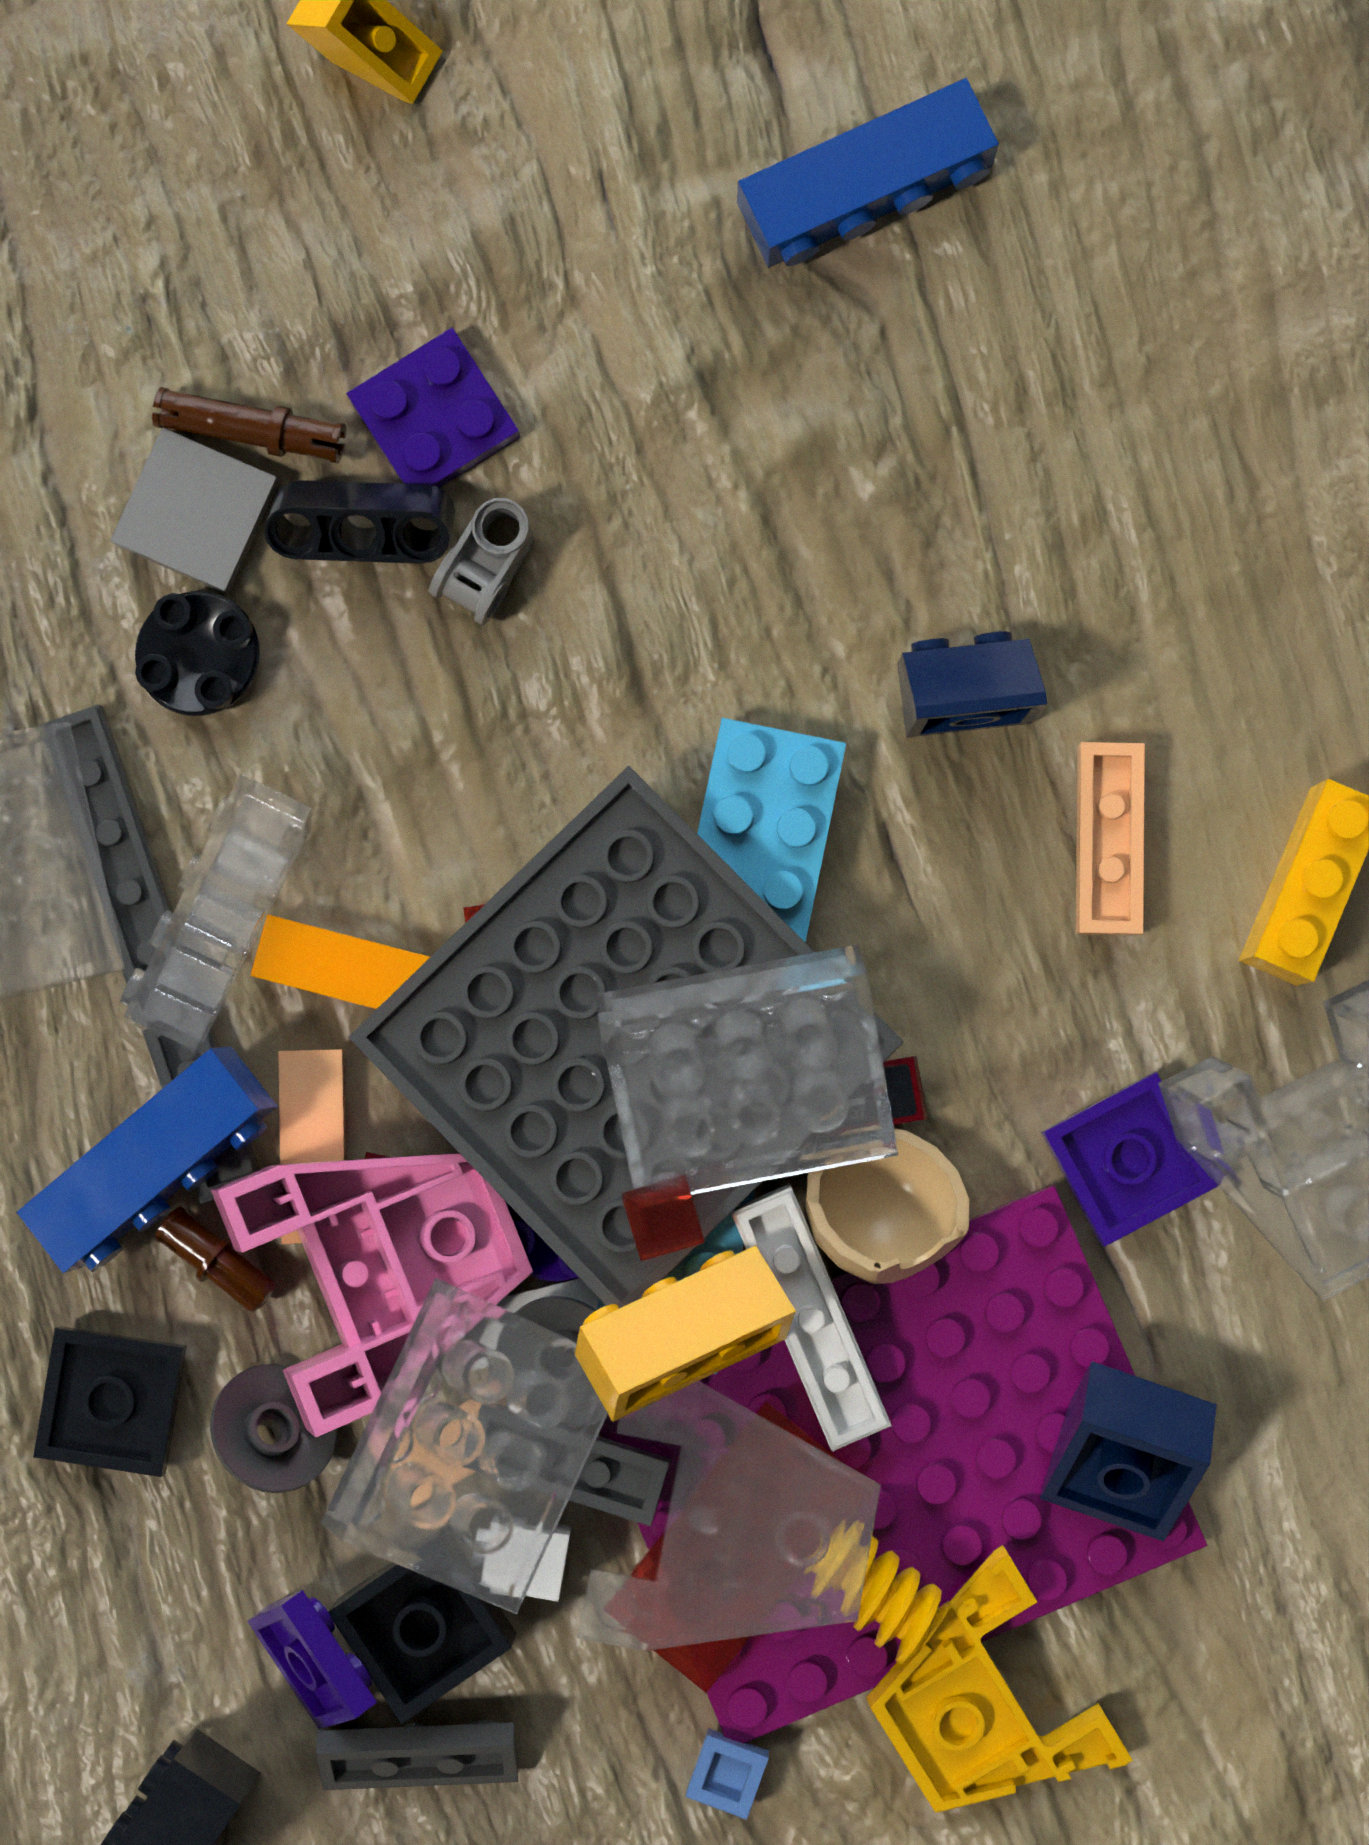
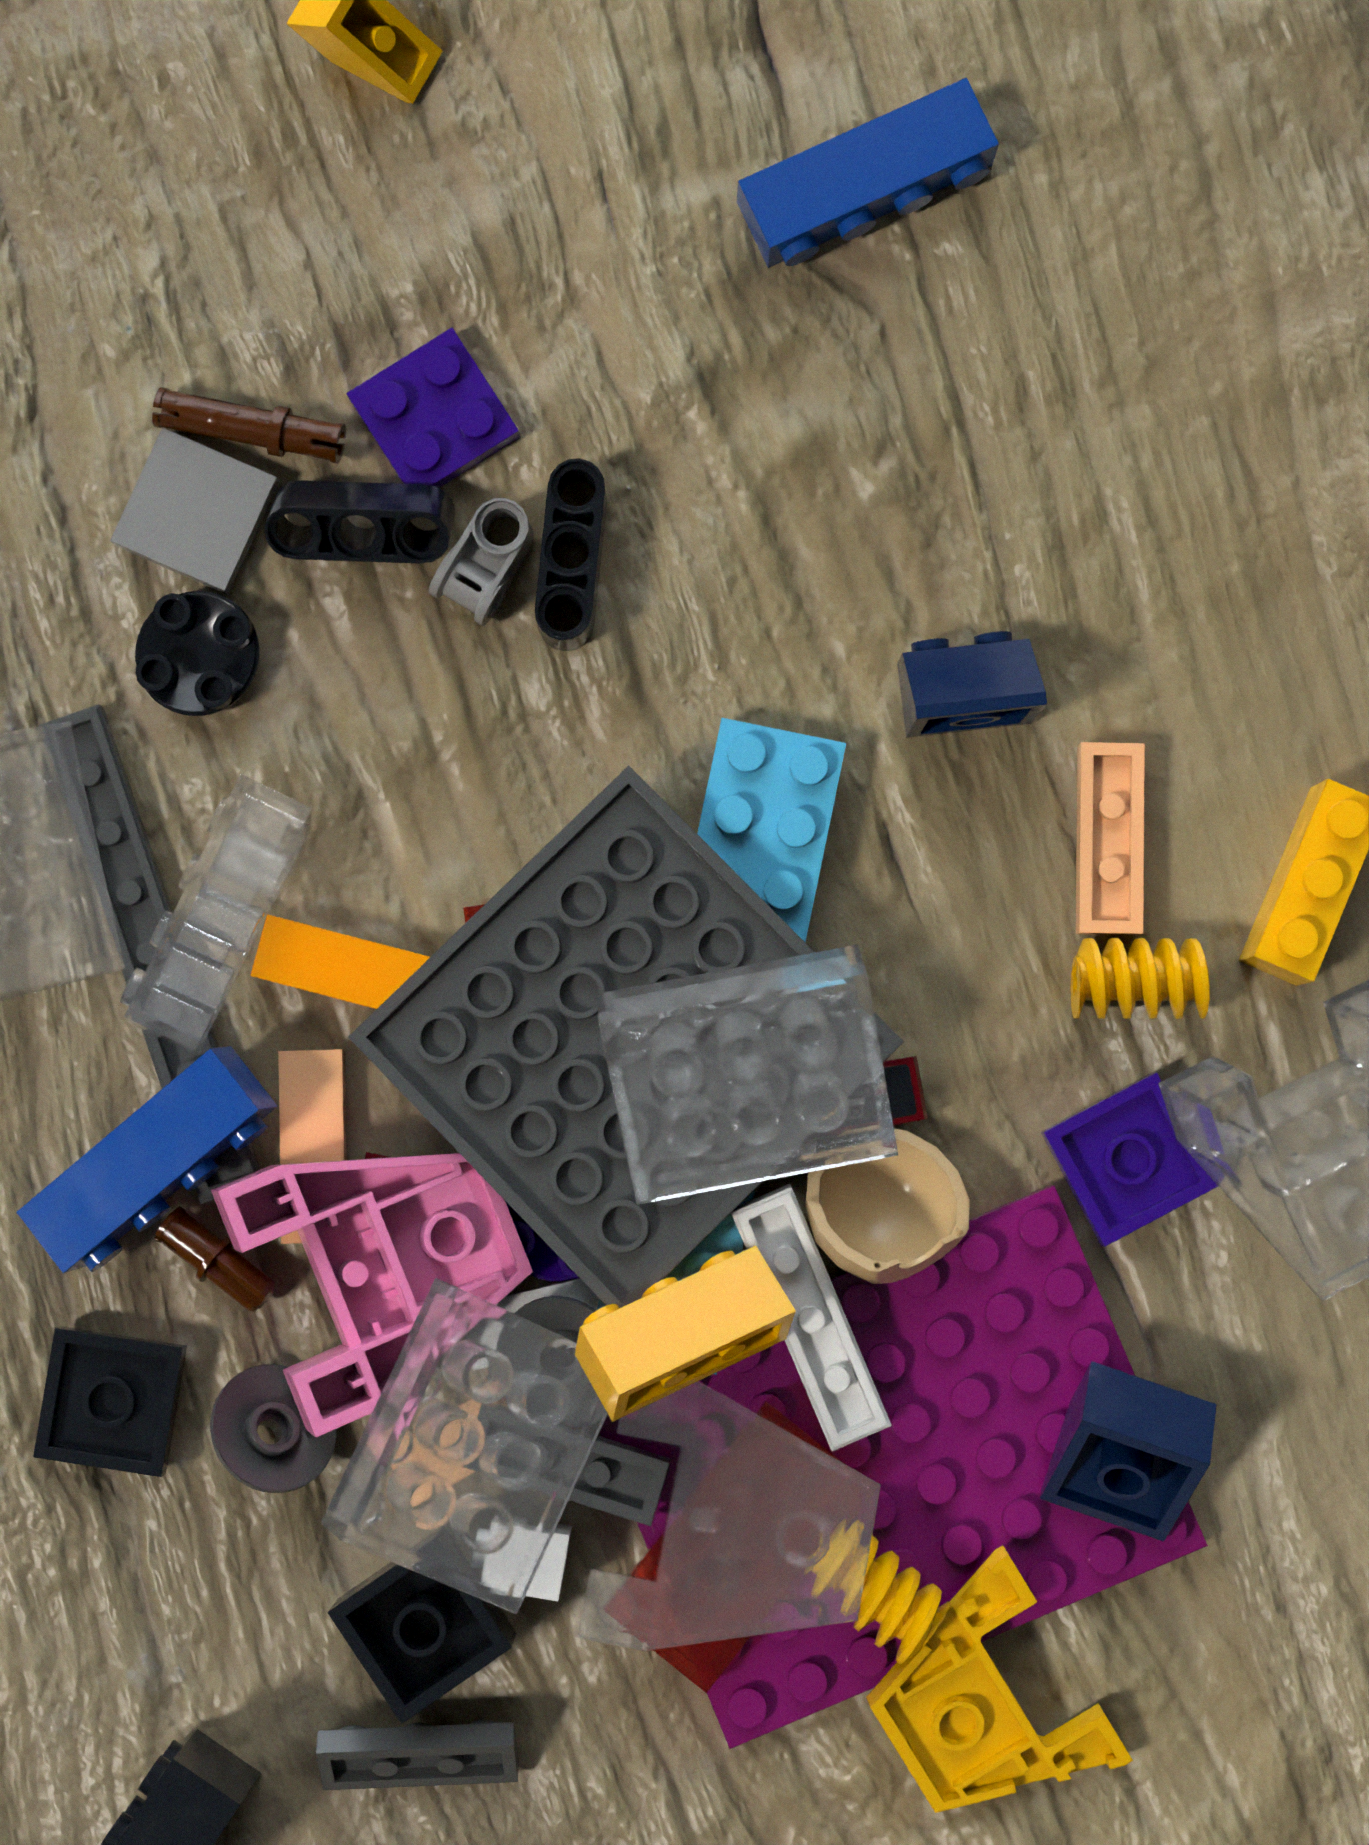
dark purple plate [247,1590,377,1729] -> none
clear red tile [622,1175,705,1261] -> none
medium blue plate [685,1728,769,1820] -> none
none -> black beam [535,458,607,651]
none -> yellow piece [1070,938,1210,1019]

